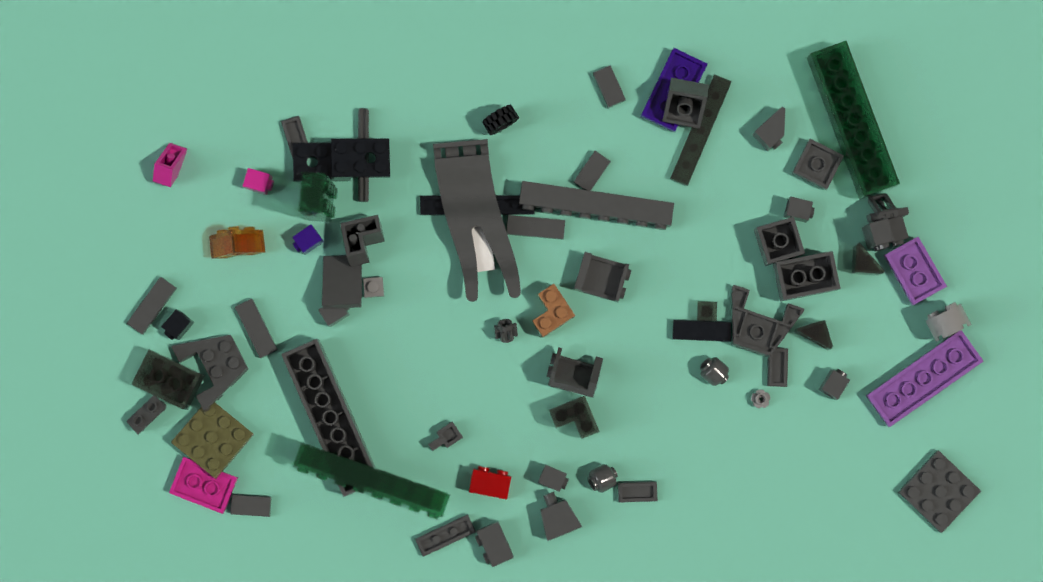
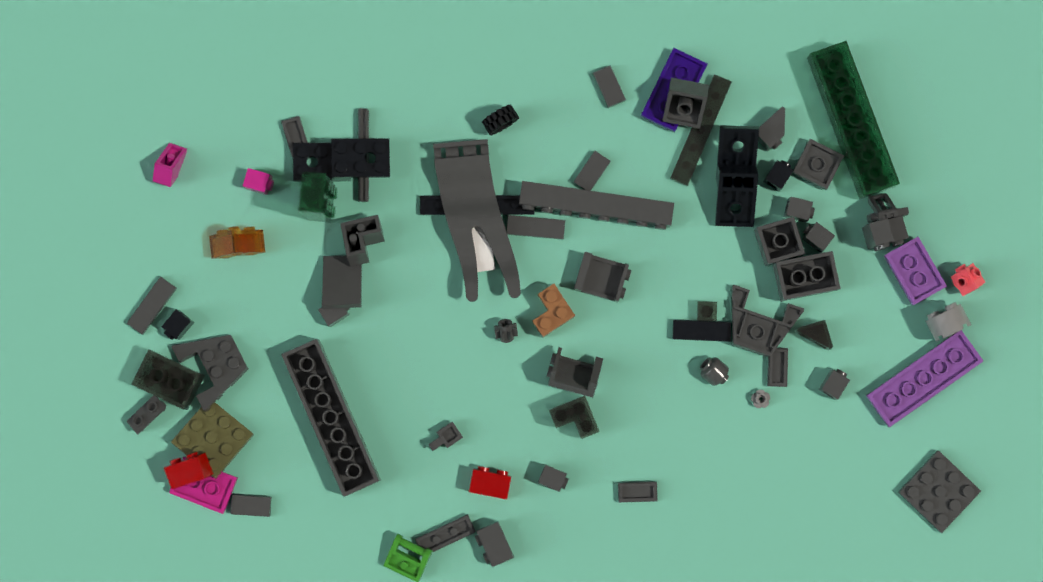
dark grey tile [235,299,278,358] -> none
dark purple brick [292,224,324,255] -> none
clear green brick [293,443,451,519] -> none
light grey plate [363,277,384,298] -> none
dark grey torso [540,492,582,541] -> none
dark grey head [588,464,618,493] -> none
clear smoke slope [852,243,885,276] -> none
none -> red brick [164,451,213,490]
none -> bright green plate [383,534,433,582]
none -> black bracket [715,125,759,227]
none -> black brick [763,160,794,192]
none -> dark grey brick [803,222,835,253]
none -> coral brick [951,263,985,296]

